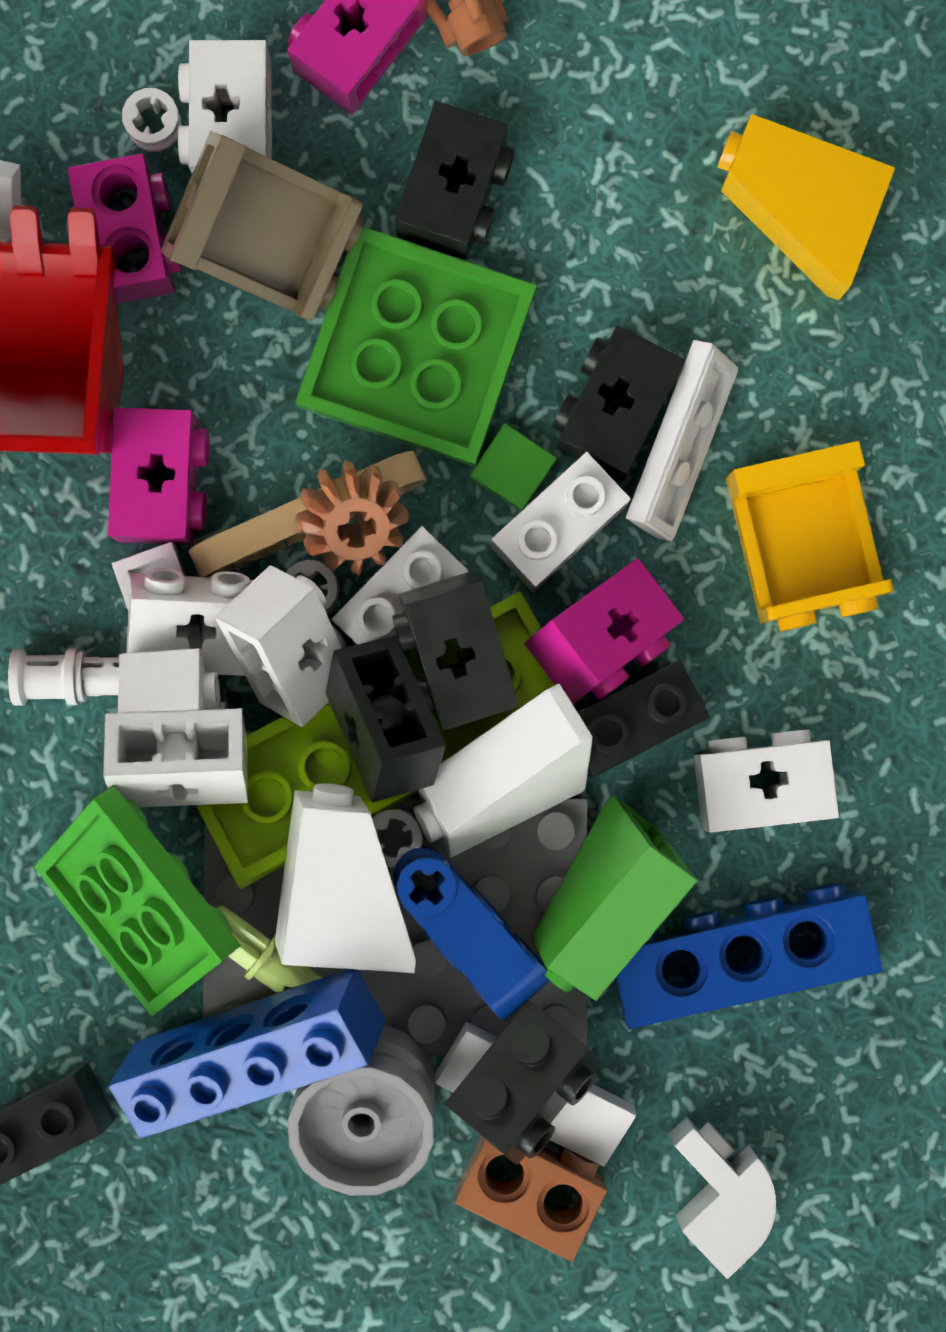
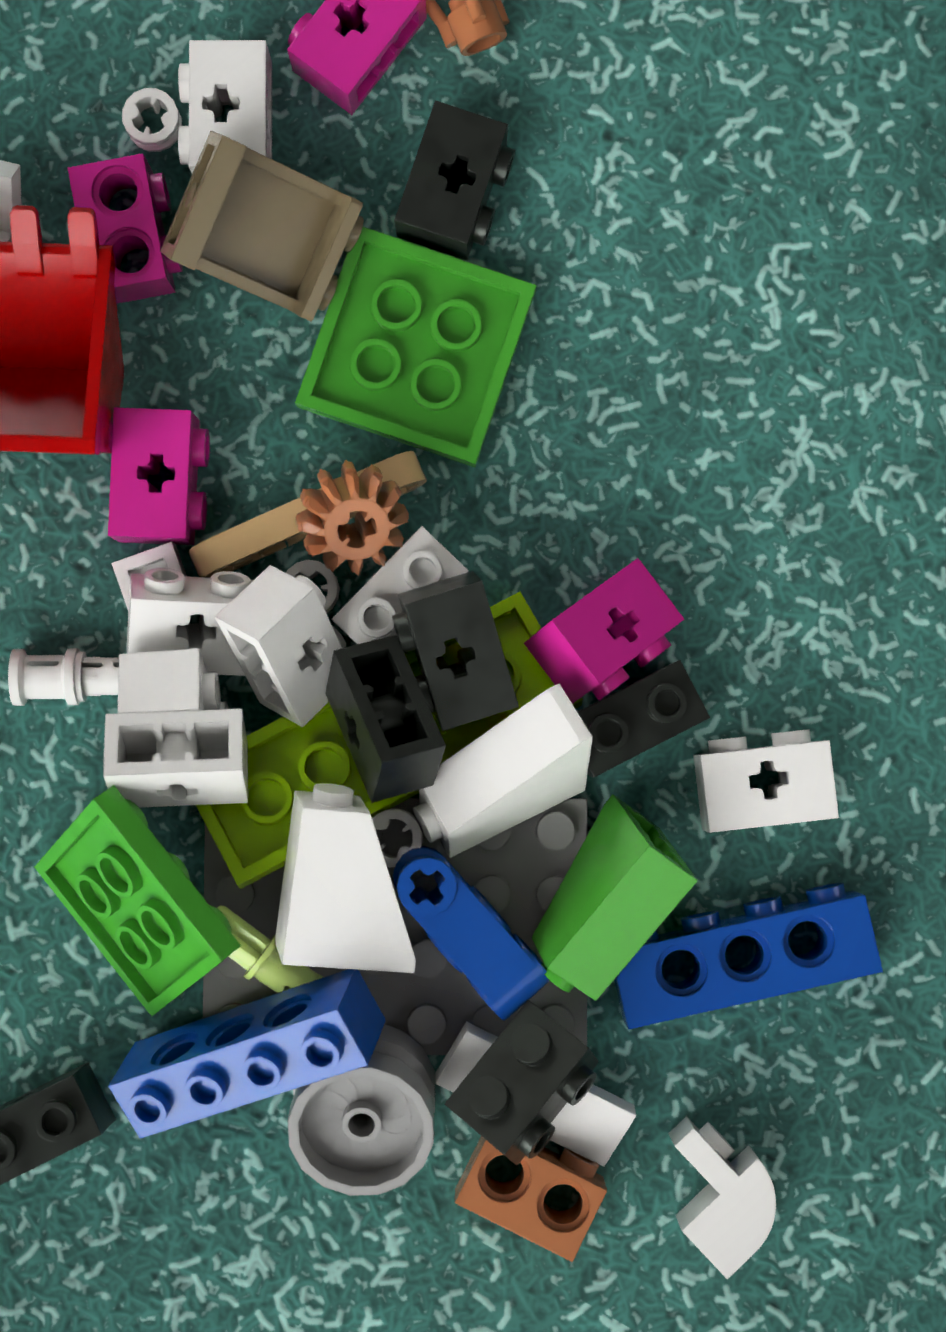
bright green tile [470,423,557,512] -> none
white brick [491,452,631,593] -> none
pearl dark grey brick [552,325,685,482] -> none
white tile [626,340,738,542] -> none
yellow slope [717,114,895,301] -> none
yellow panel [725,441,894,632] -> none

